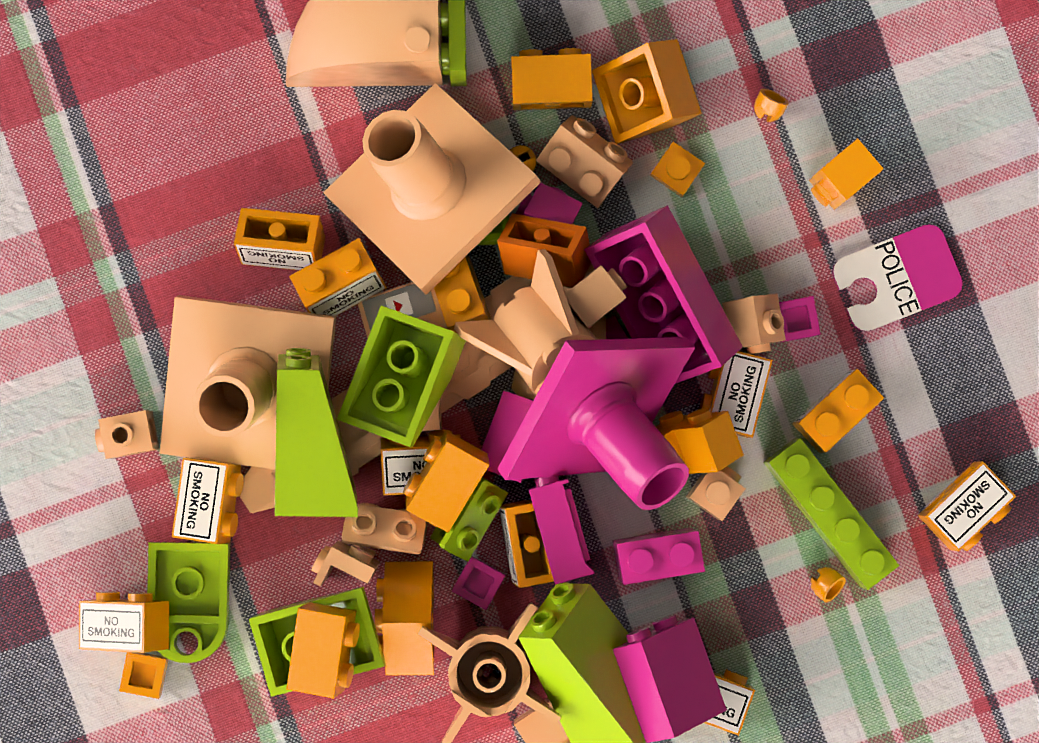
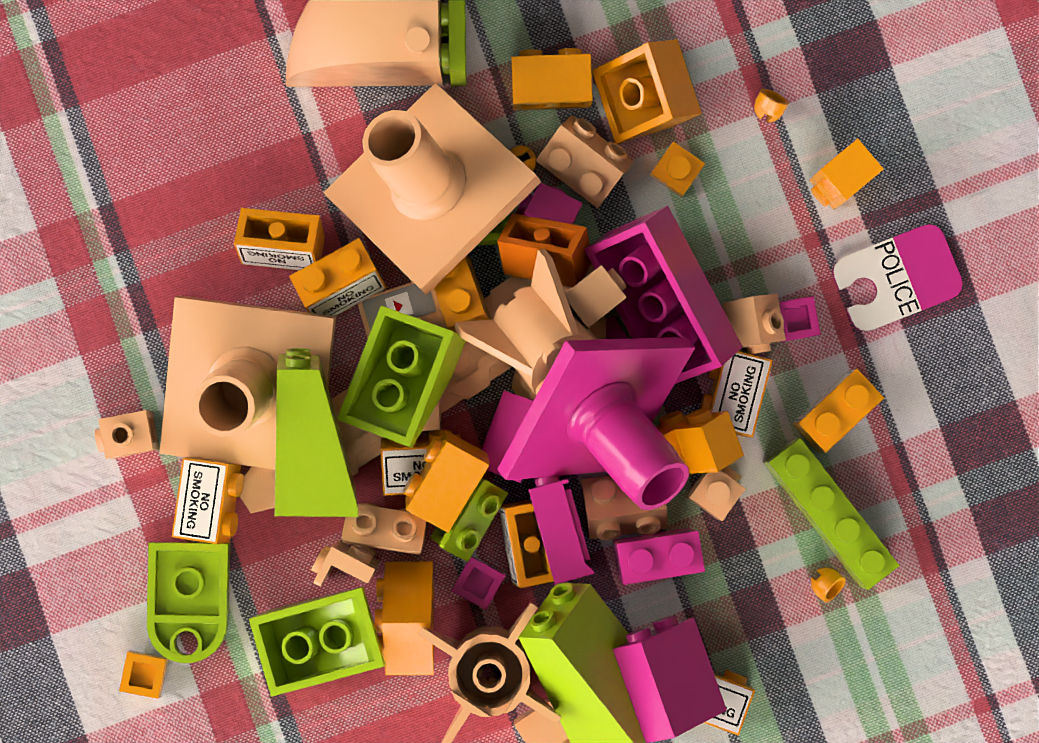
brick [79,591,169,653] -> none
light orange brick [286,602,360,699] -> none
brick [917,461,1016,552] -> none
none -> light nougat bracket [581,475,667,540]

